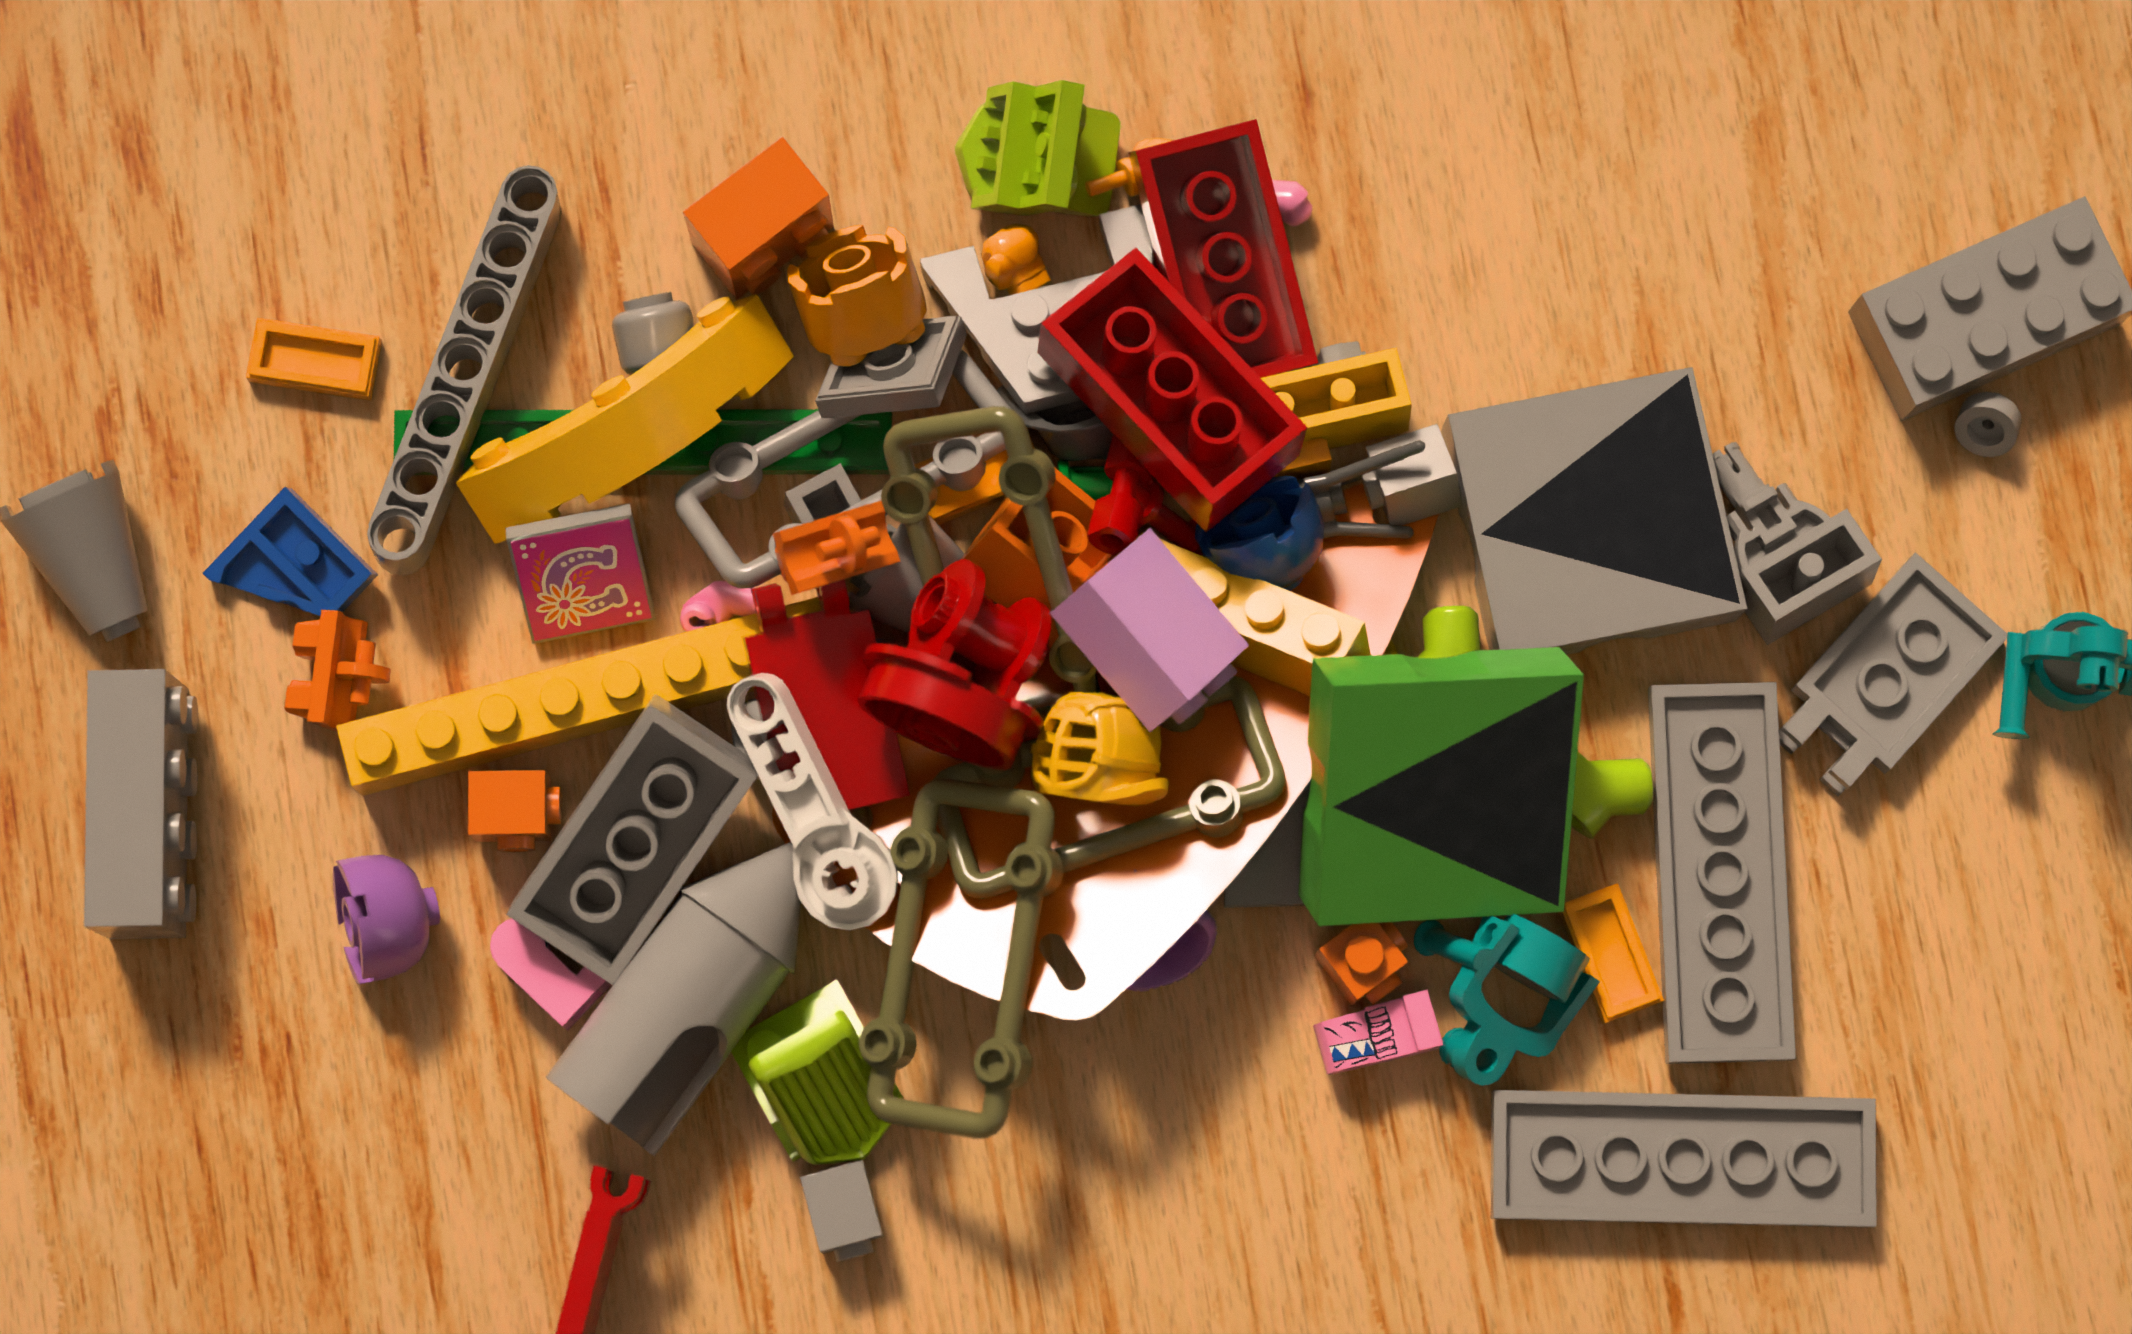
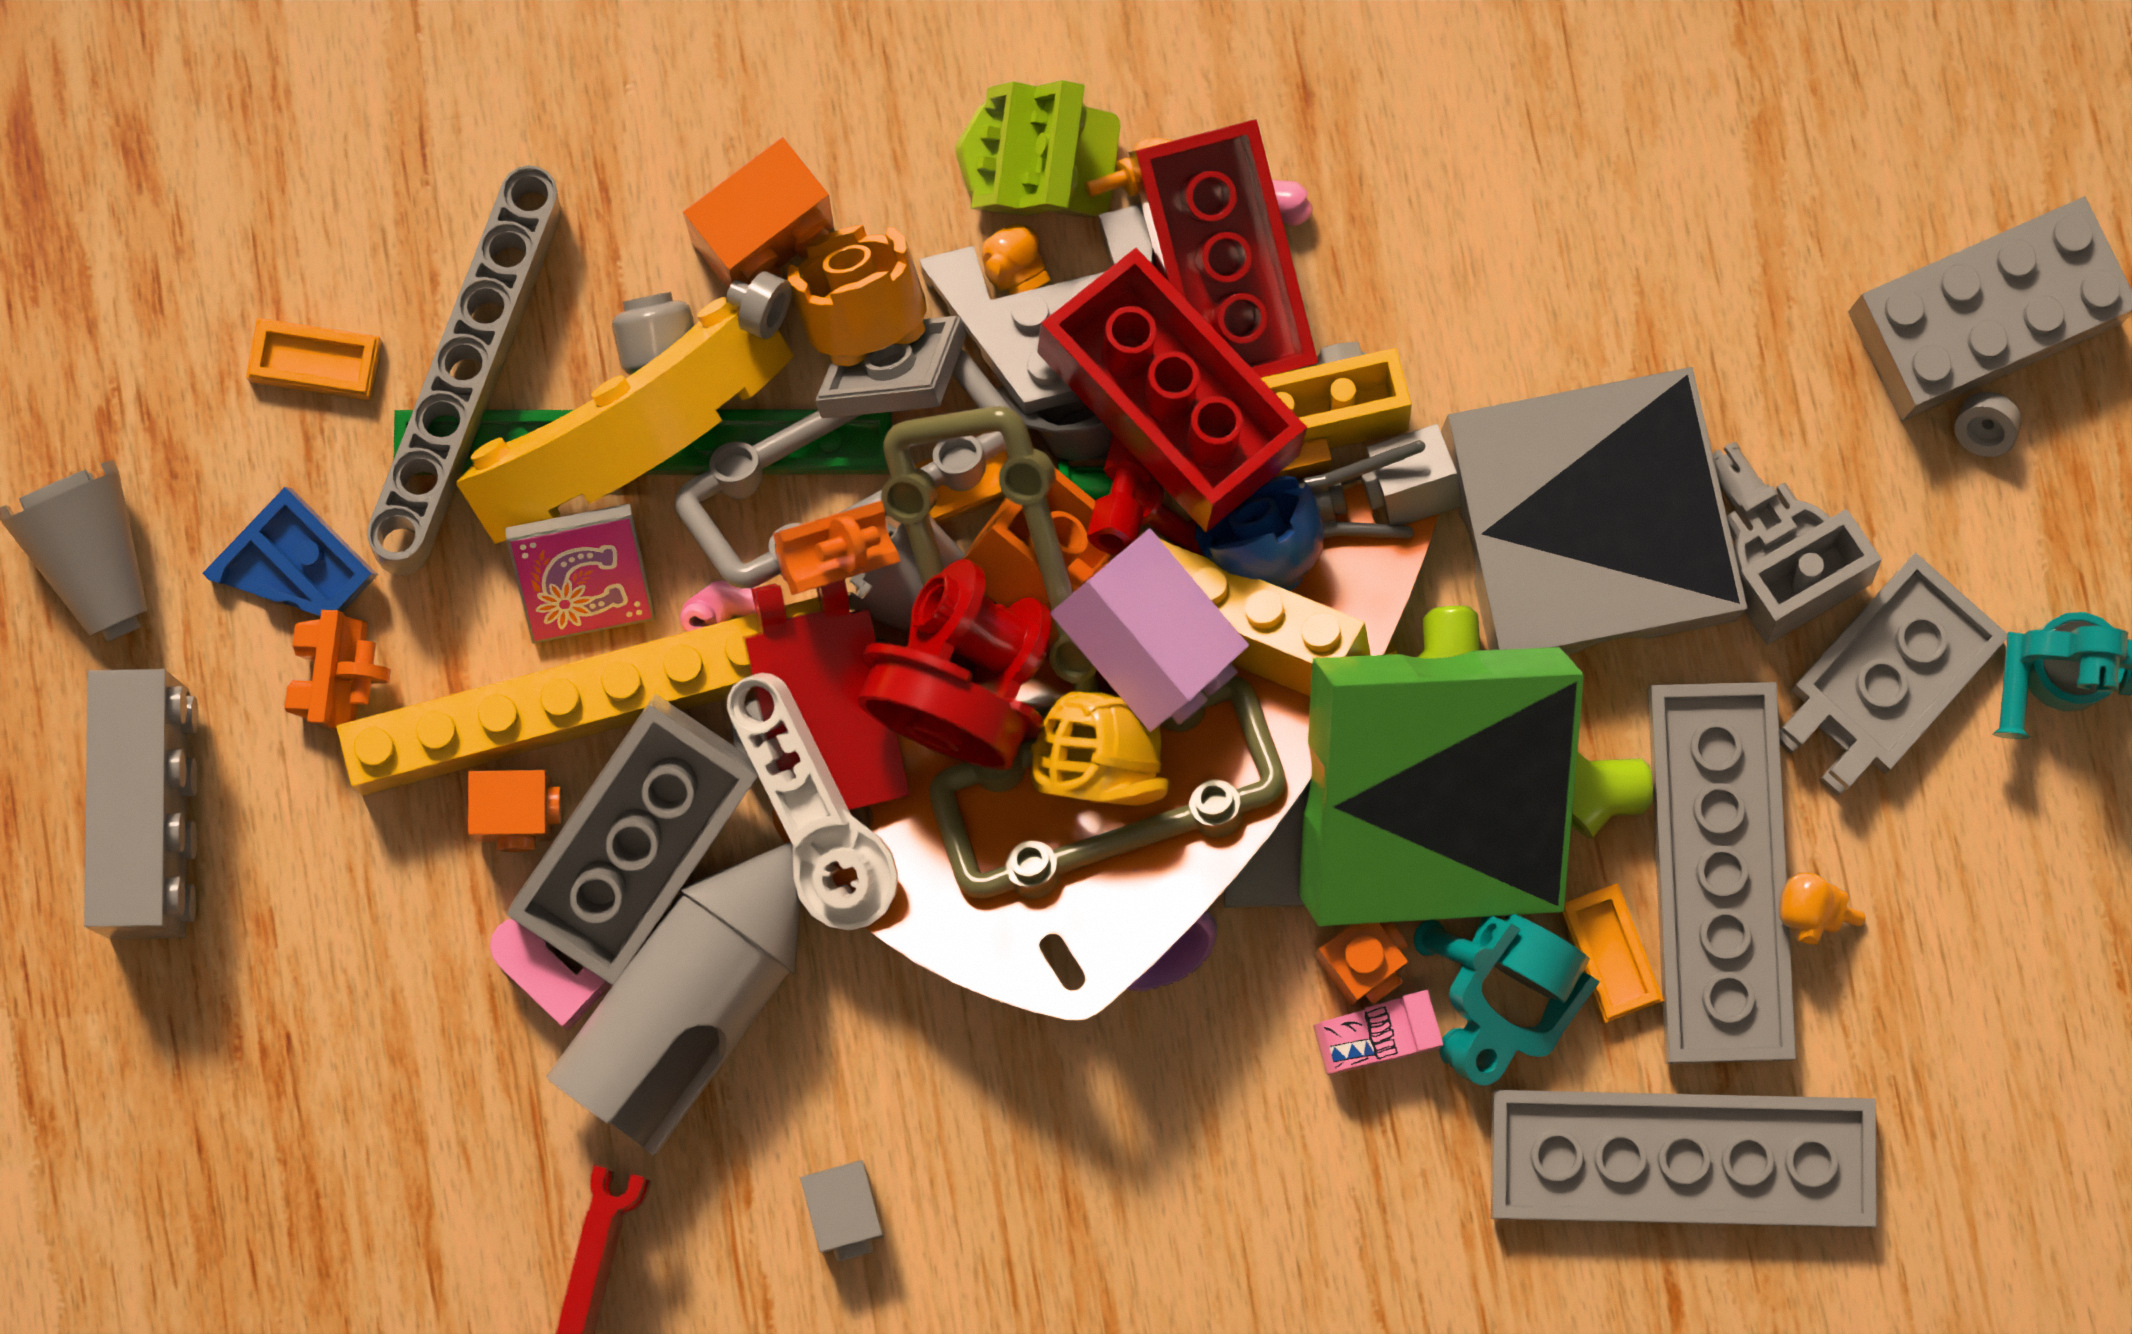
medium lavender cylinder [333,855,440,984] -> none
lime piece [731,980,904,1165] -> none
light grey brick [784,463,861,524] -> none
olive bar [859,779,1063,1139] -> none
none -> light grey tile [726,271,792,339]
none -> light orange piece [1778,872,1866,945]

